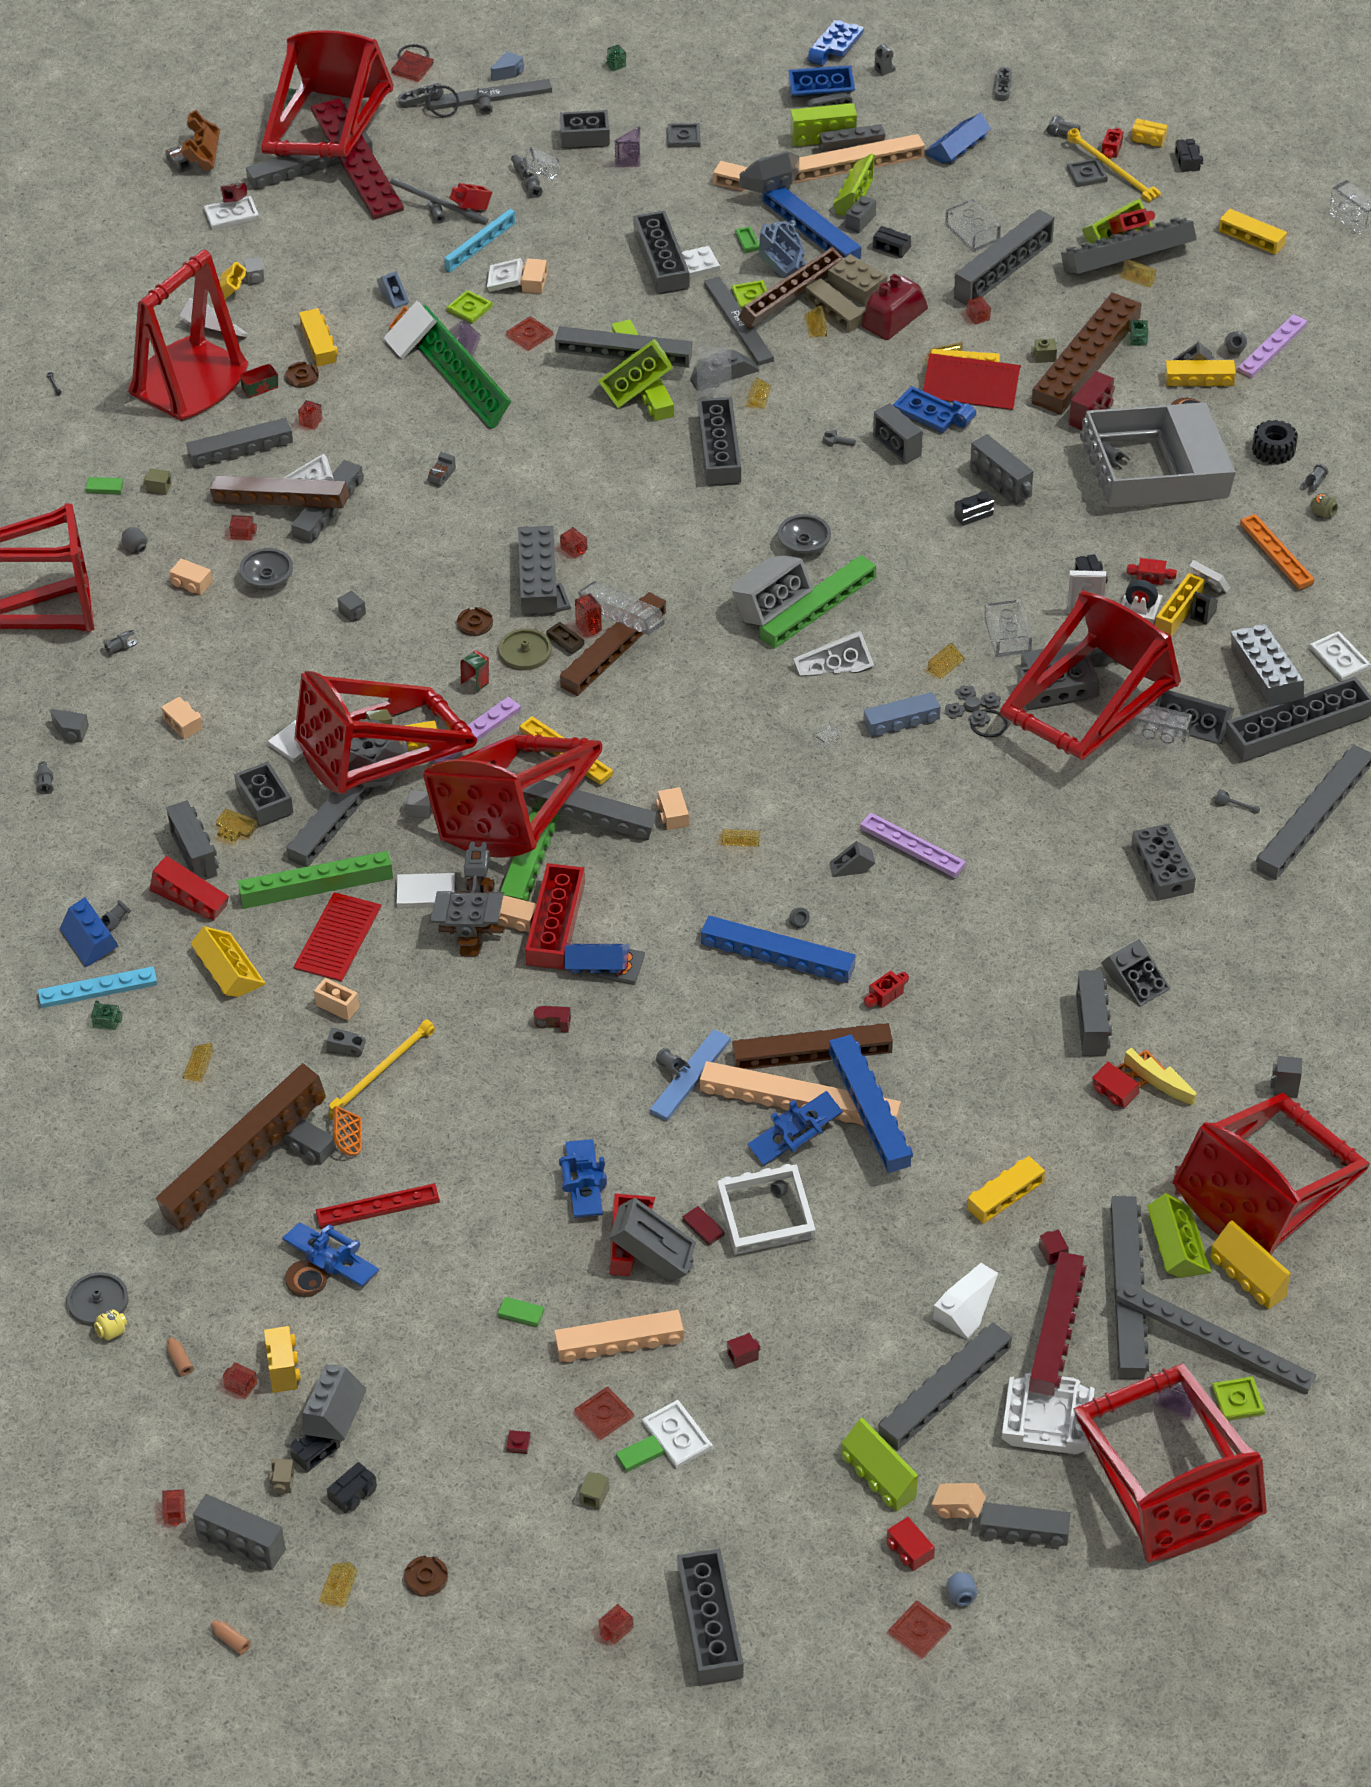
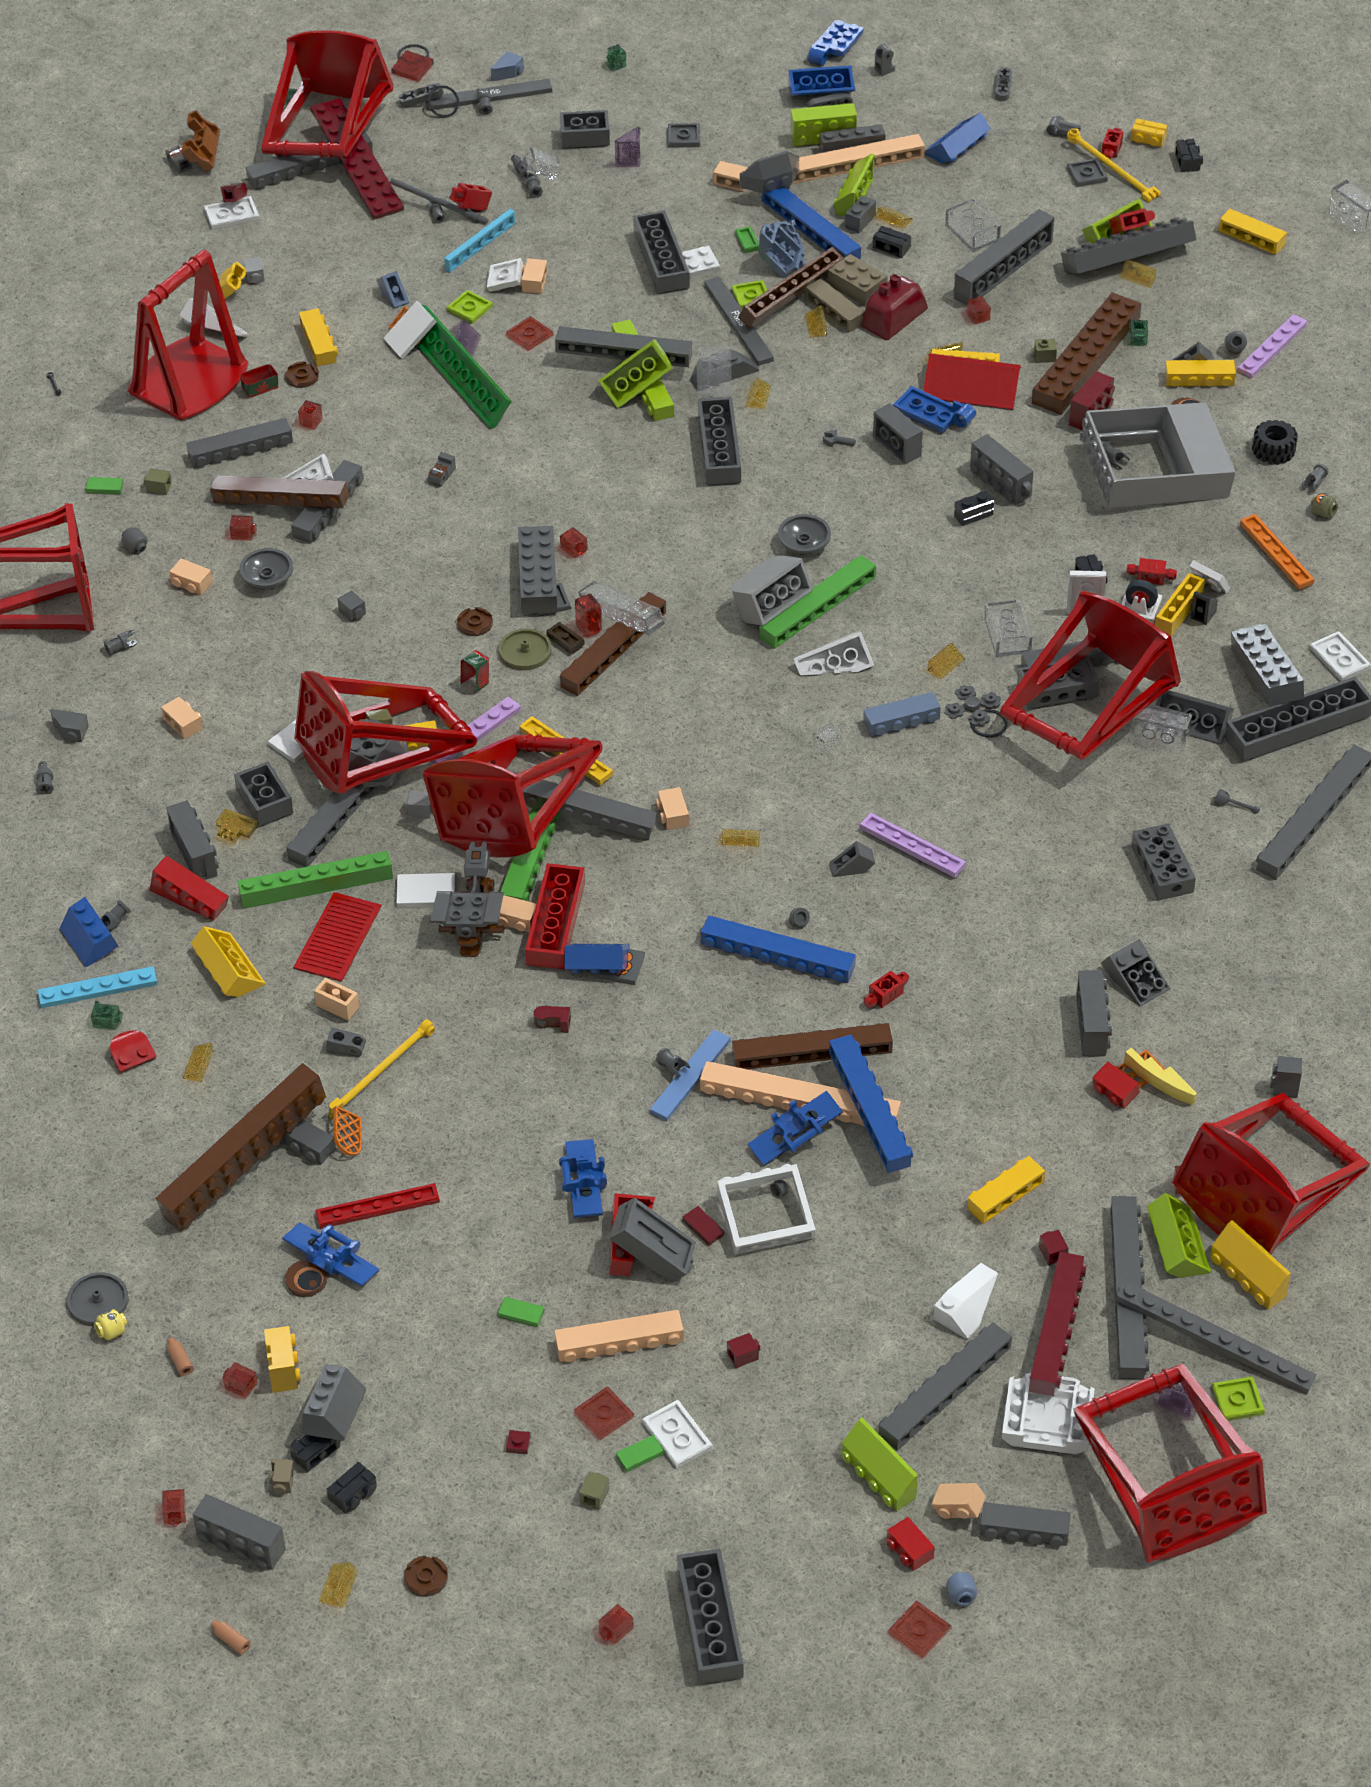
none -> red slope [110,1030,157,1073]
none -> clear yellow slope [877,206,913,228]

